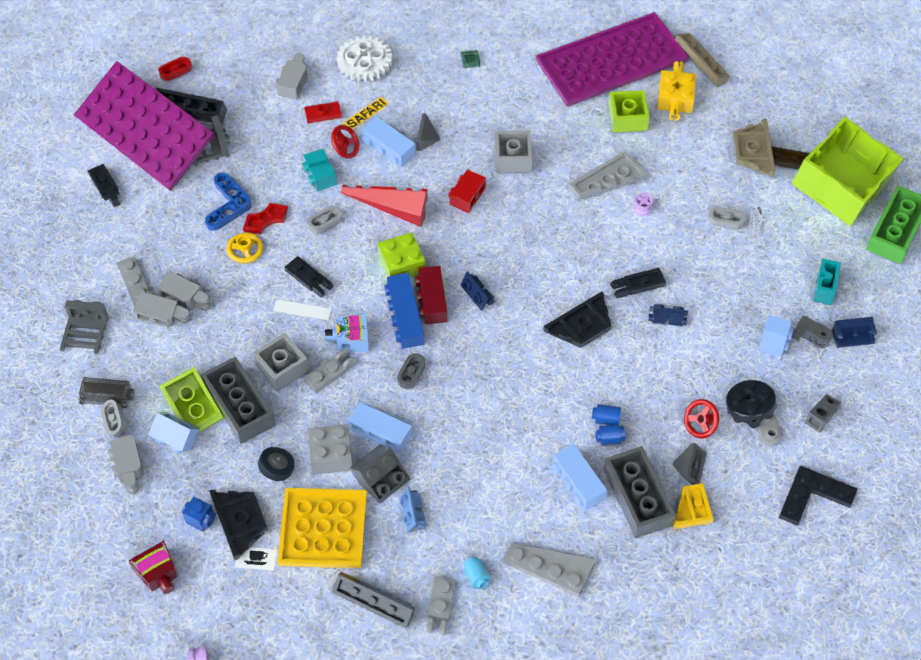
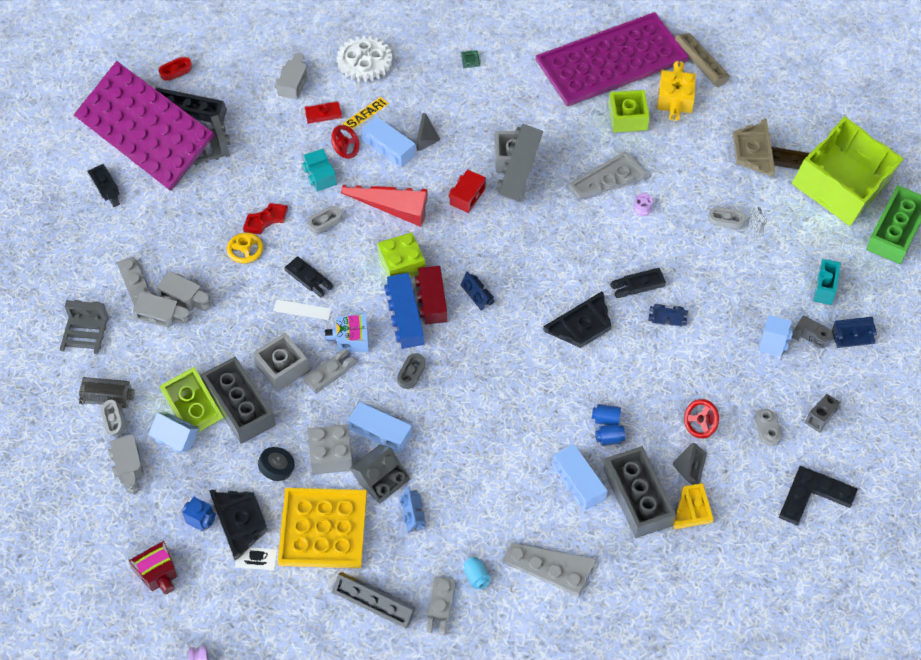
blue beam [205,172,252,231] -> none
black plate [726,380,777,428] -> none
none -> dark grey brick [496,124,543,202]

